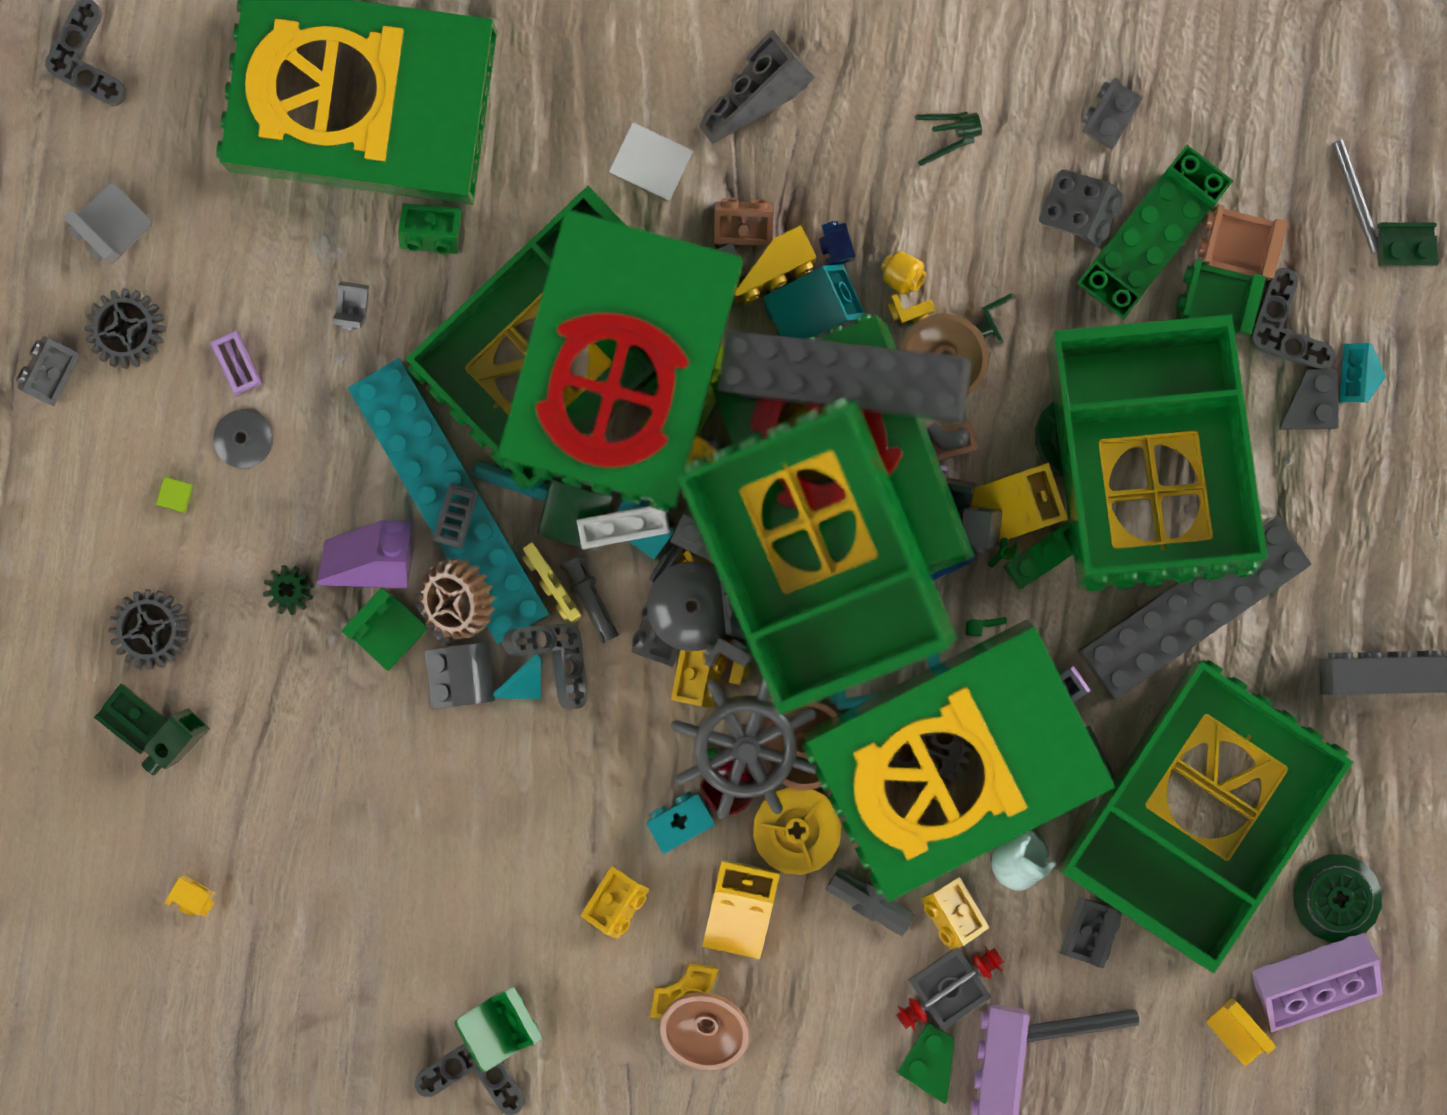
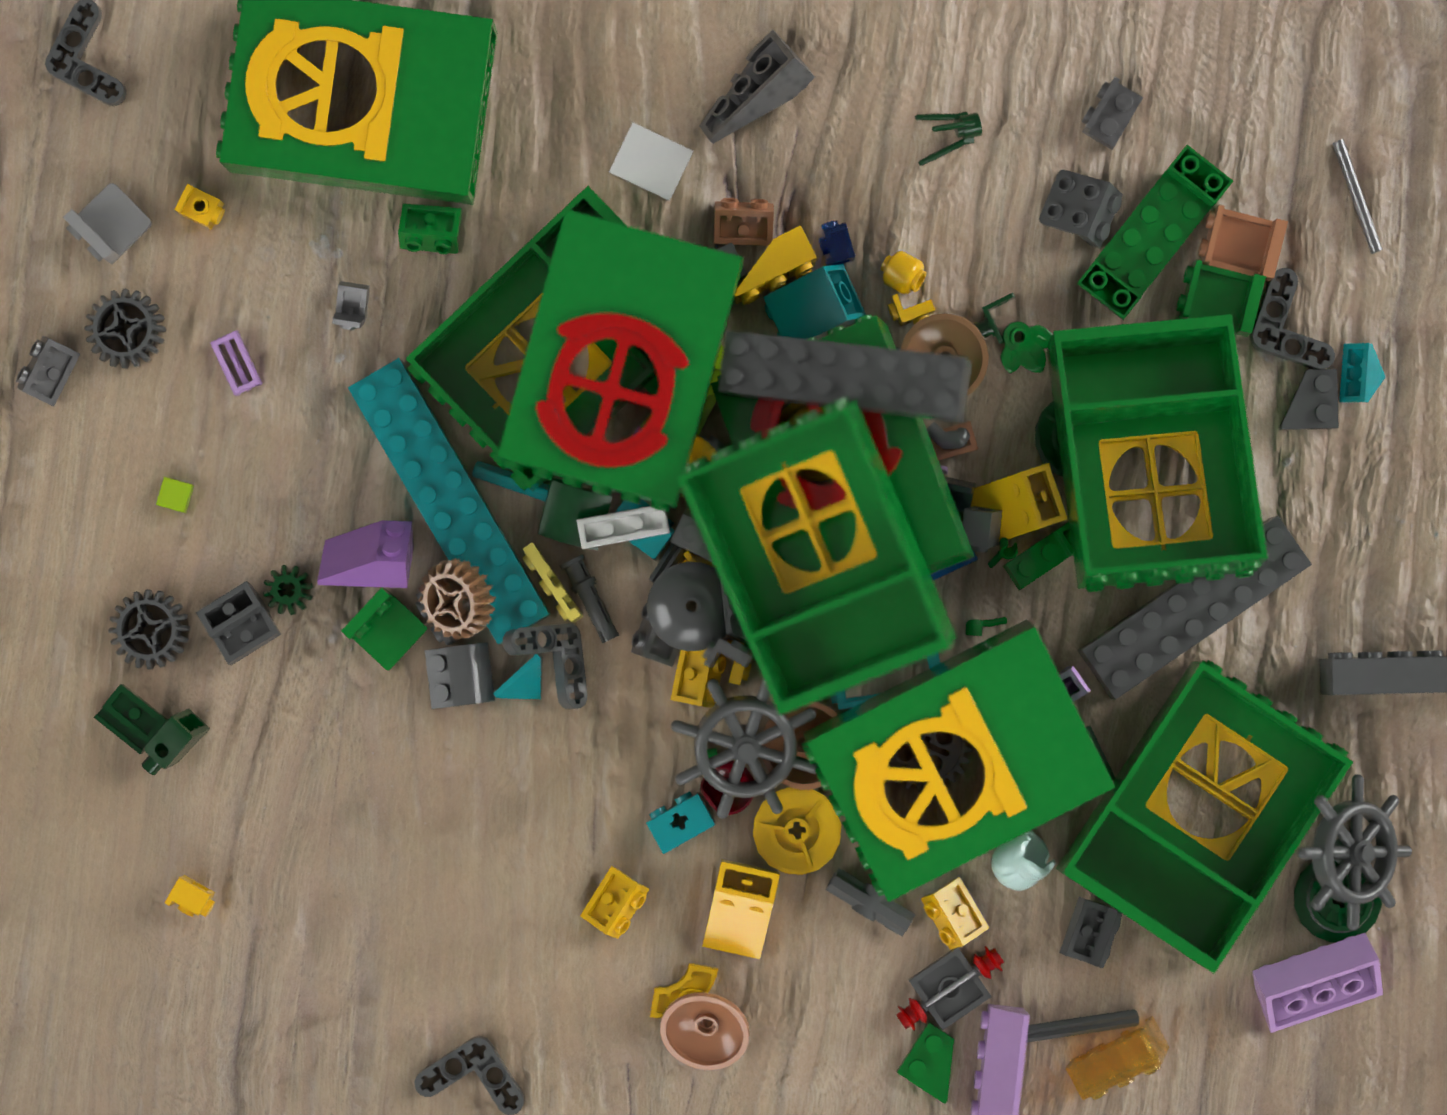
dark grey dish [214,409,273,468] -> none
dark grey slope [432,484,479,549] -> none
bracket [455,986,543,1072] -> none
yellow panel [1206,998,1277,1066] -> none
dark green plate [1377,222,1438,267] -> none
none -> yellow brick [174,183,225,230]
none -> dark grey brick [196,581,281,666]
none -> green plate [1000,321,1052,374]
none -> clear yellow wedge [1066,1016,1169,1100]
none -> dark grey piece [1297,774,1412,931]

